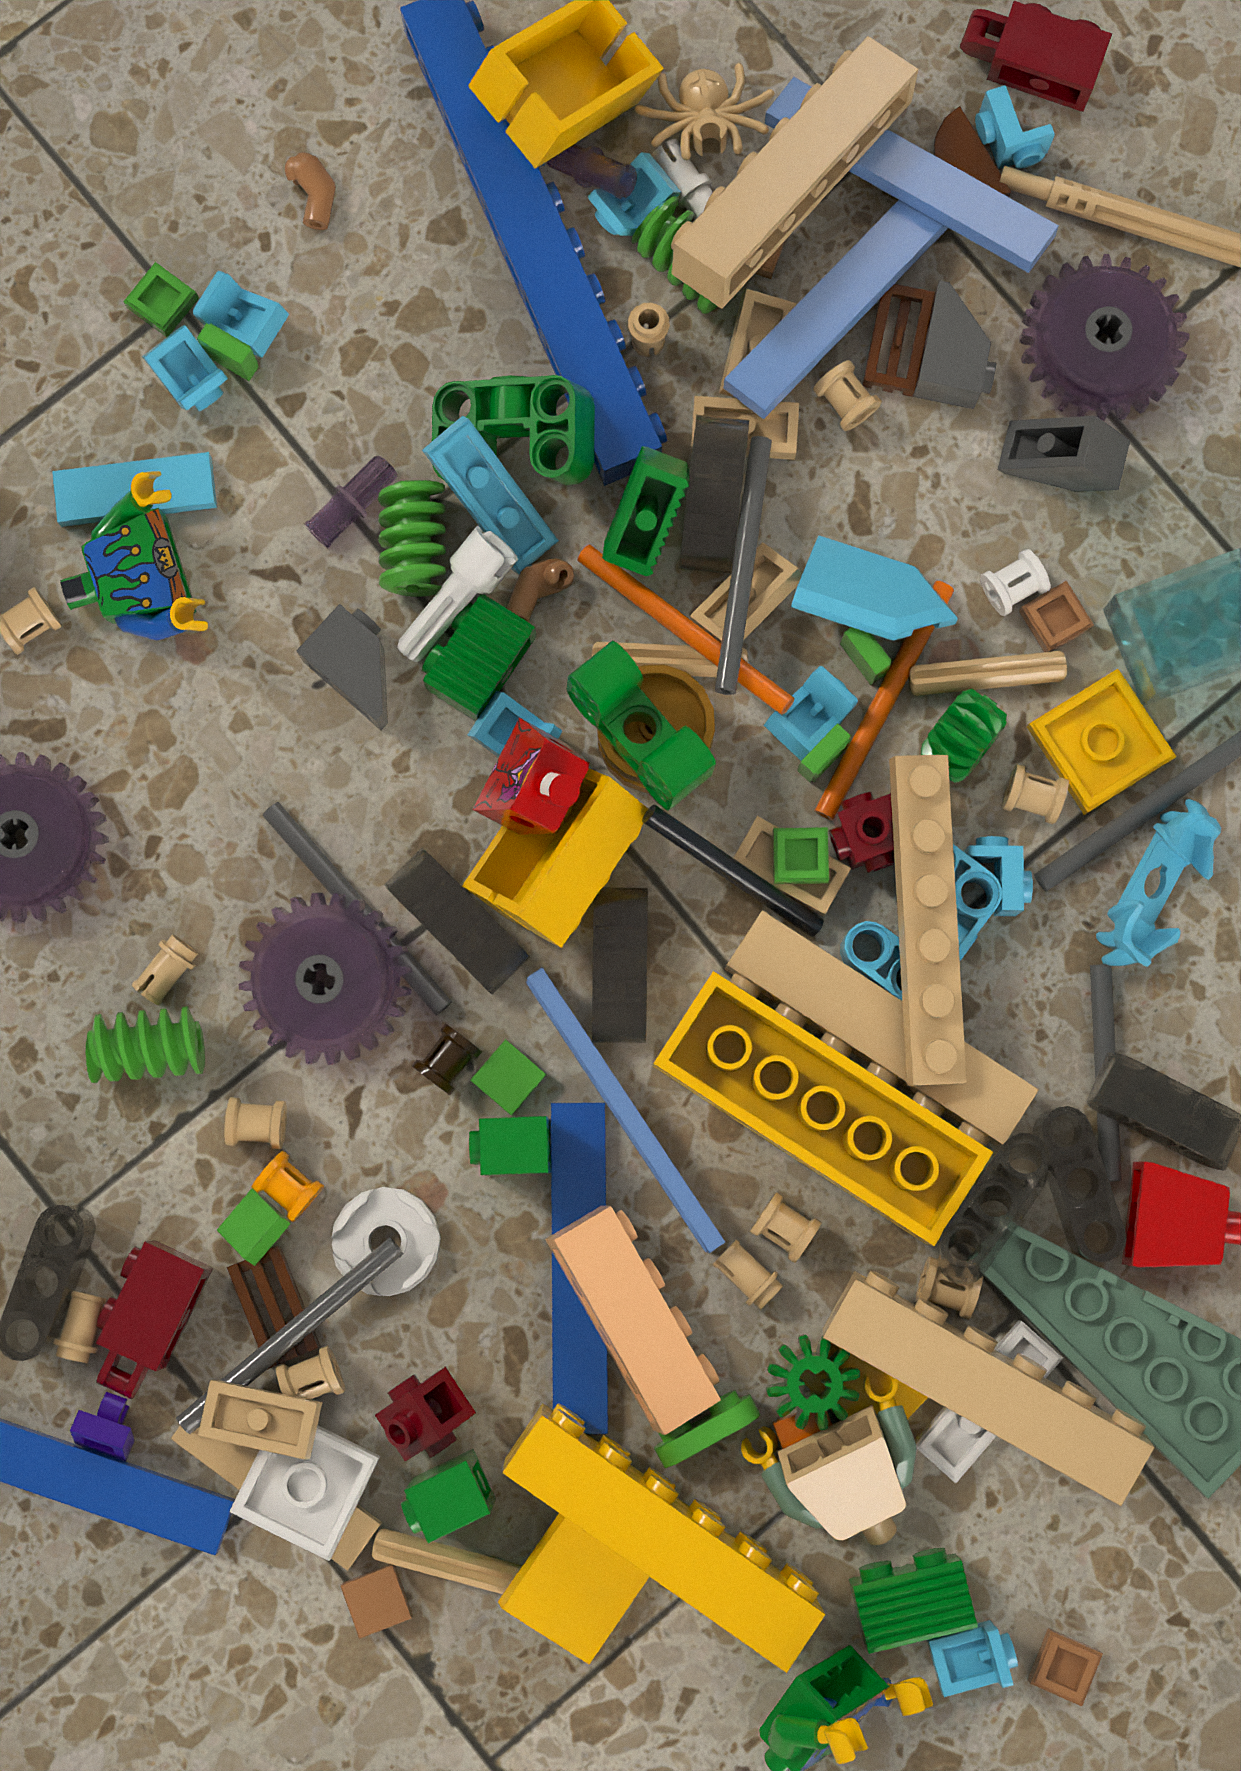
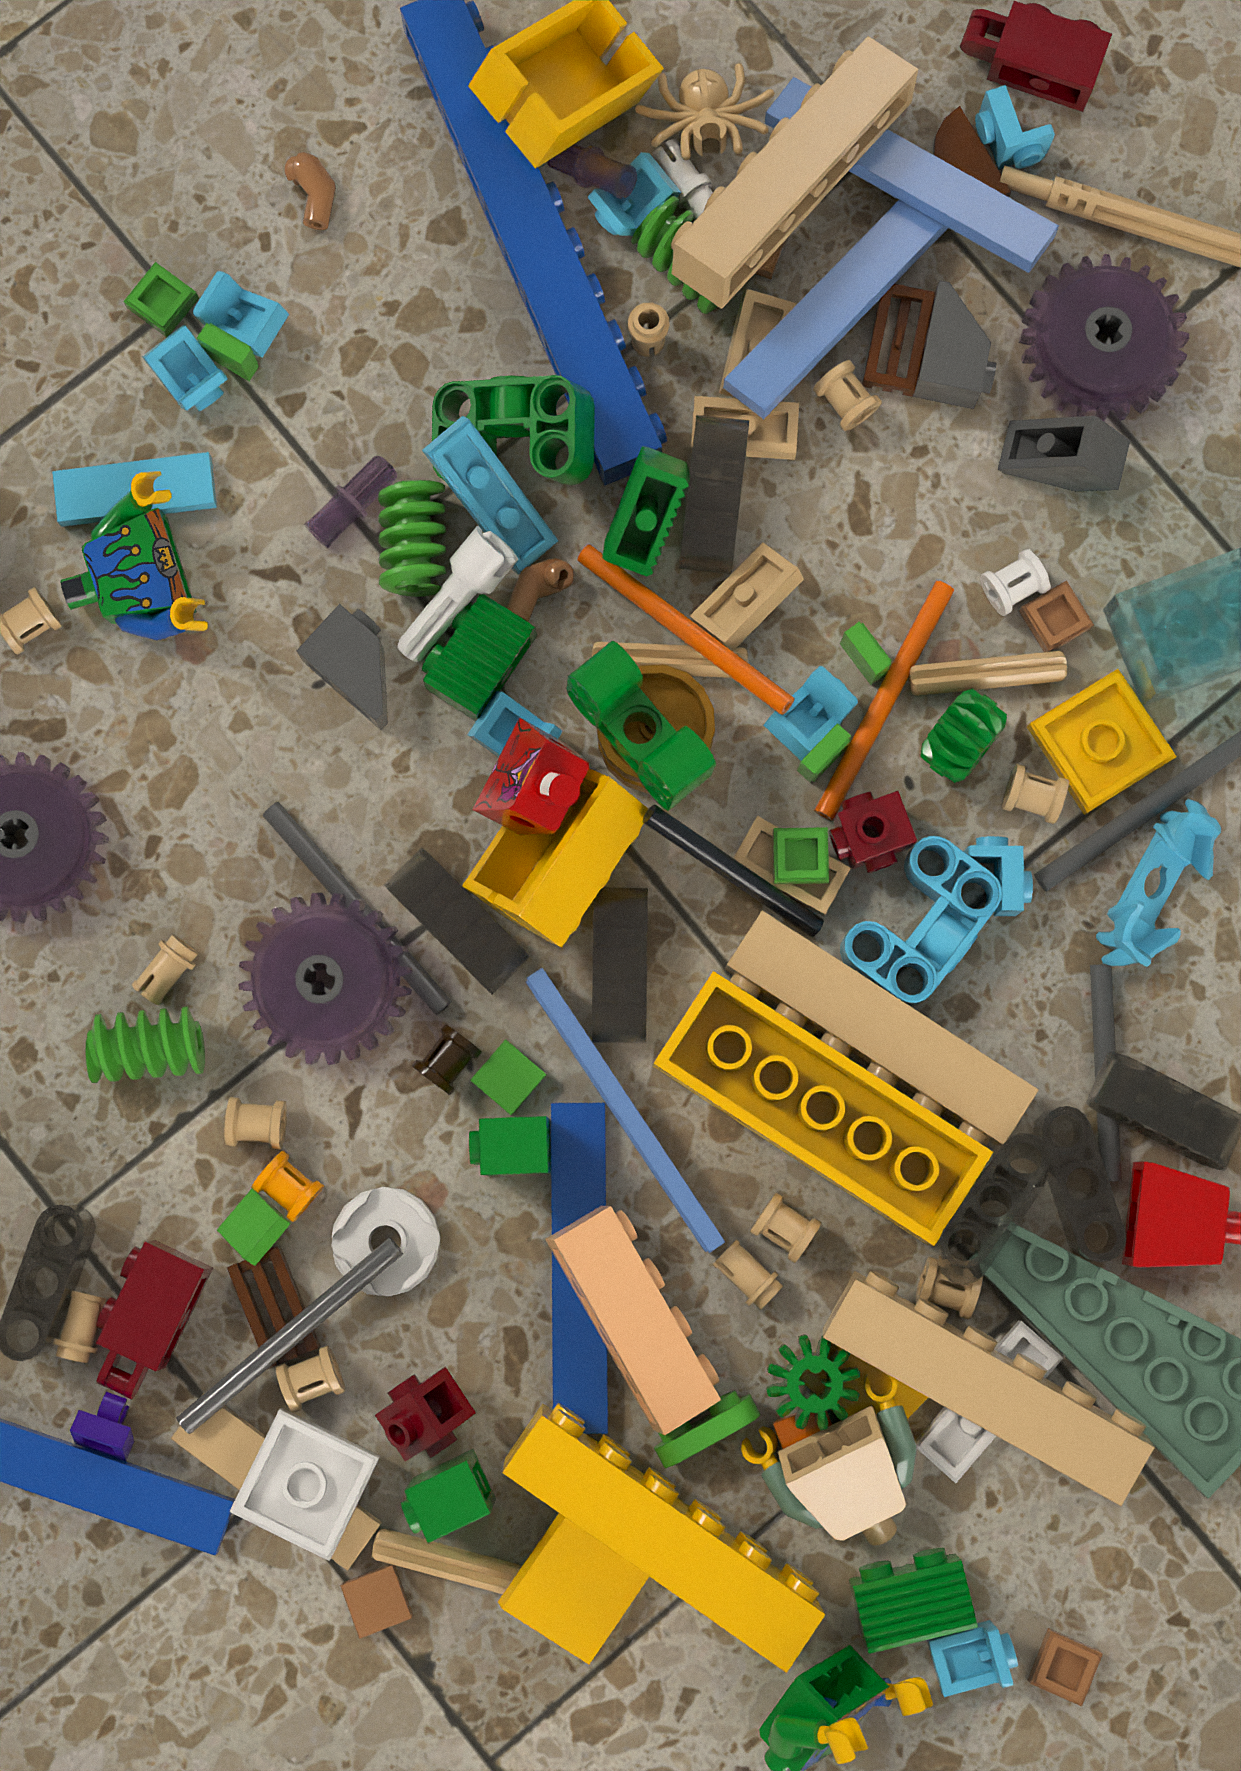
tan plate [198,1380,322,1460] -> none
dark grey piece [715,436,772,695] -> none
medium azure tile [791,535,958,640] -> none
tan plate [889,755,967,1086] -> none

